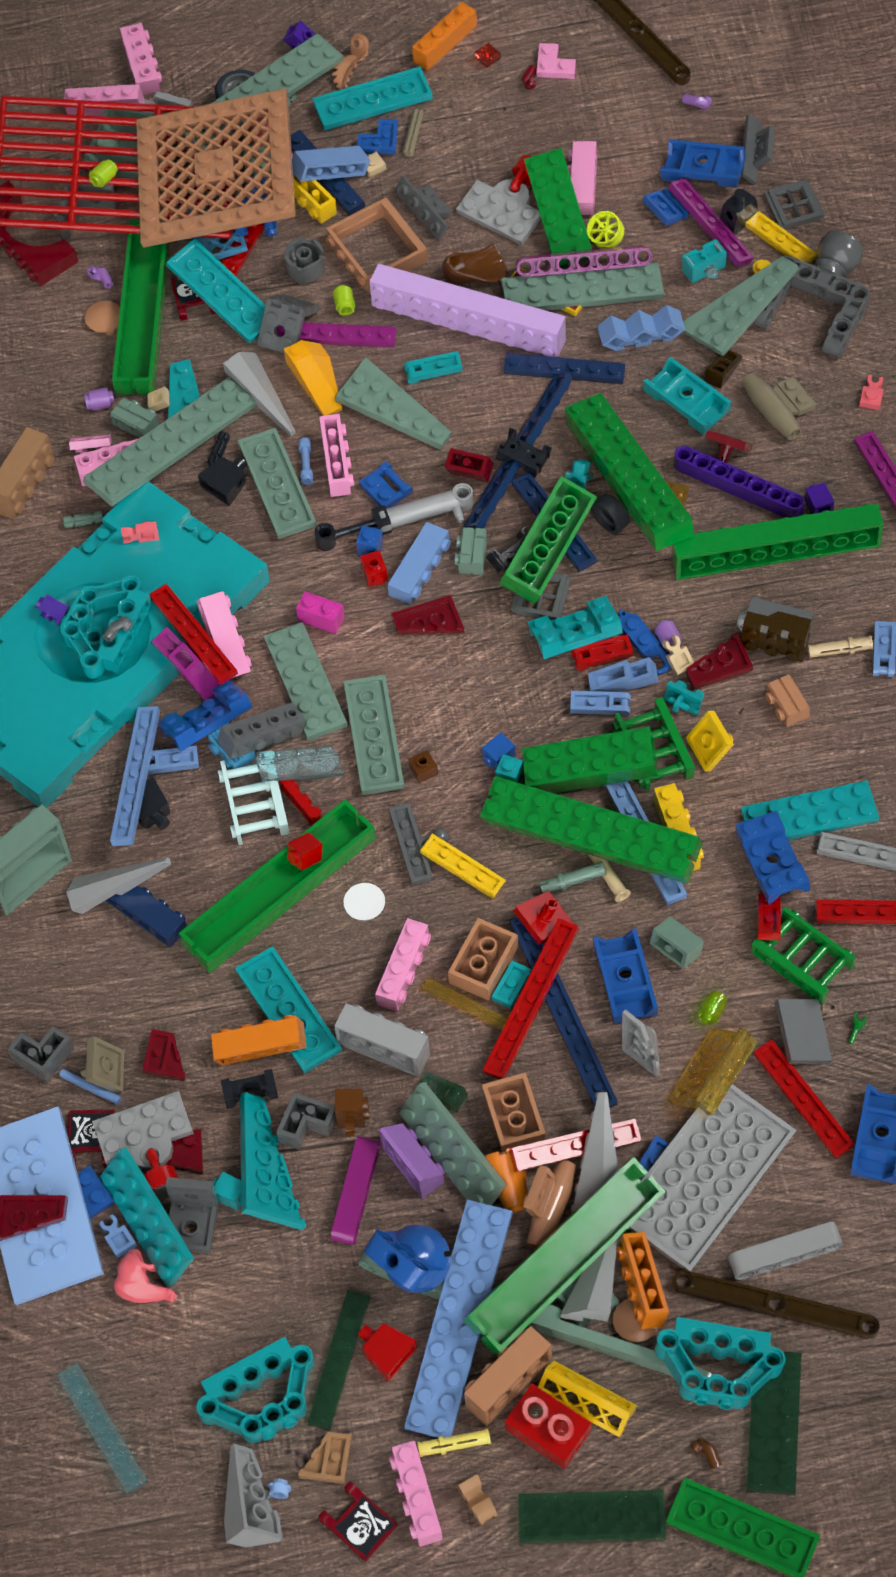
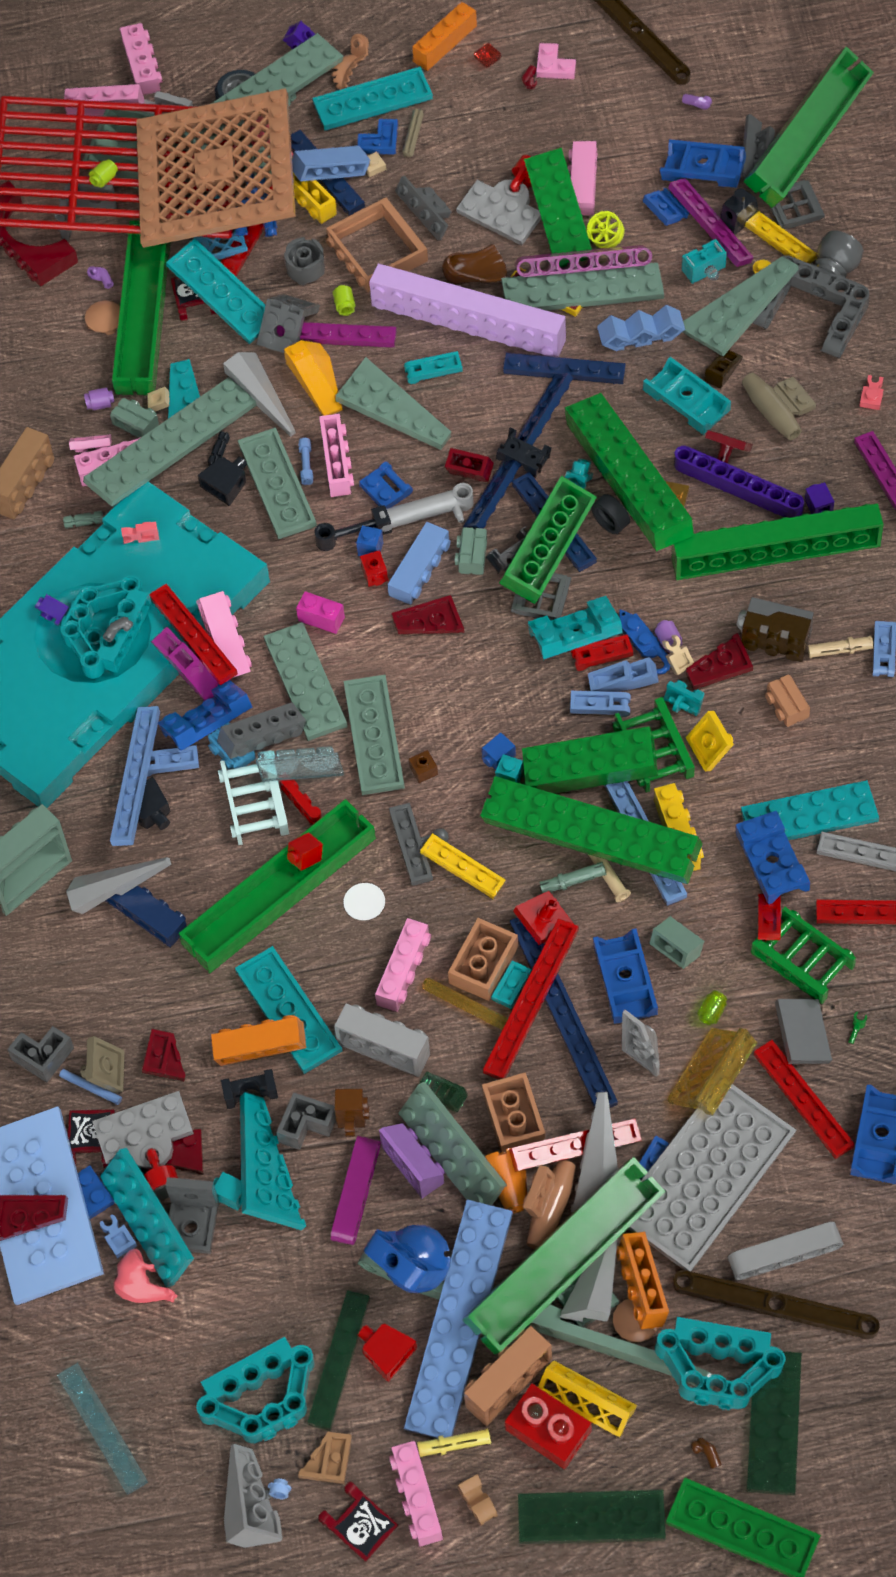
none -> green piece [743,47,874,208]

